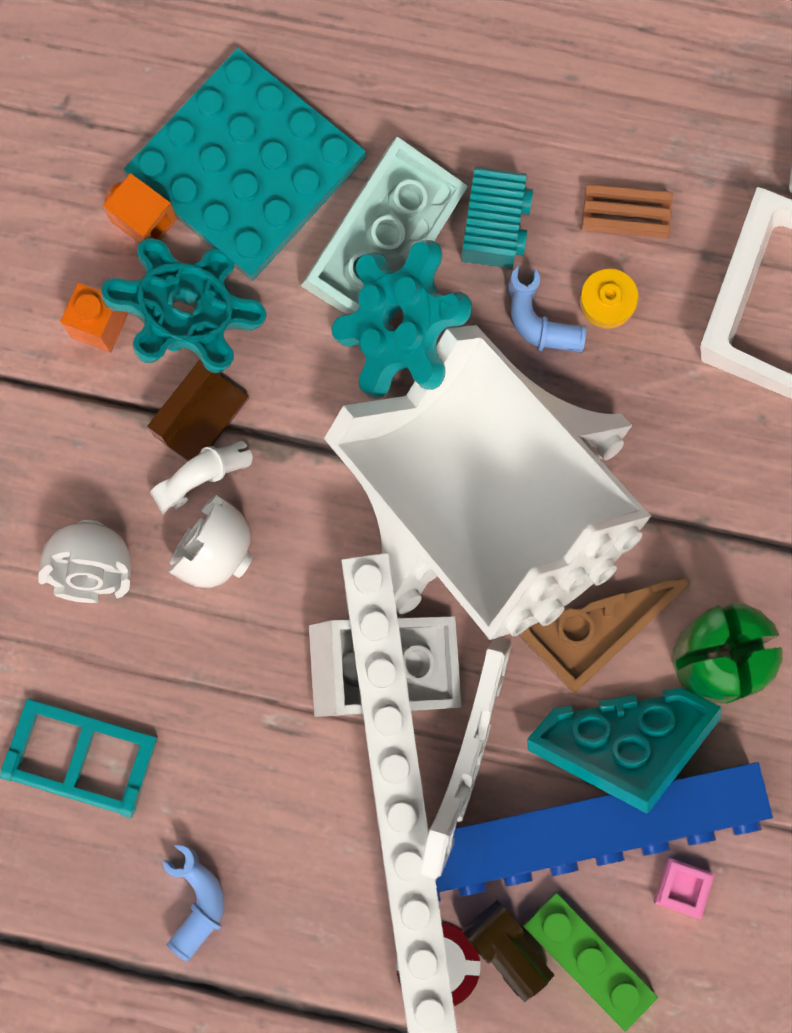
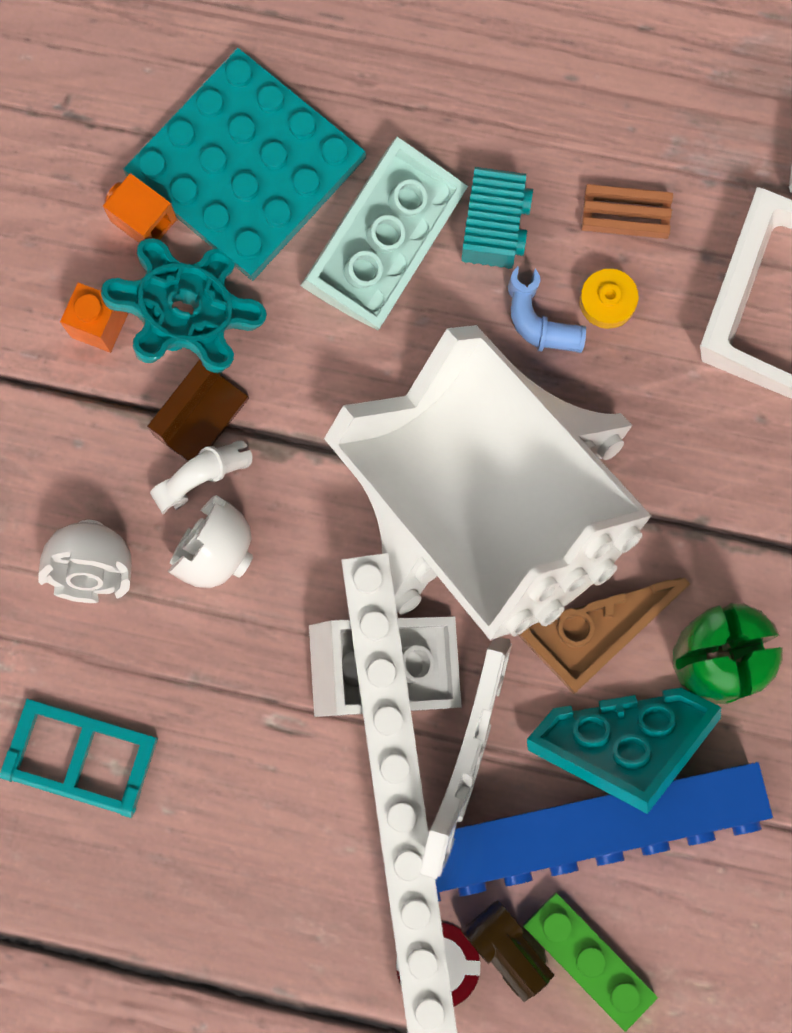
light blue piece [162,845,224,962] -> none
teal plate [332,240,472,399] -> none
bright pink tile [654,858,715,919] -> none

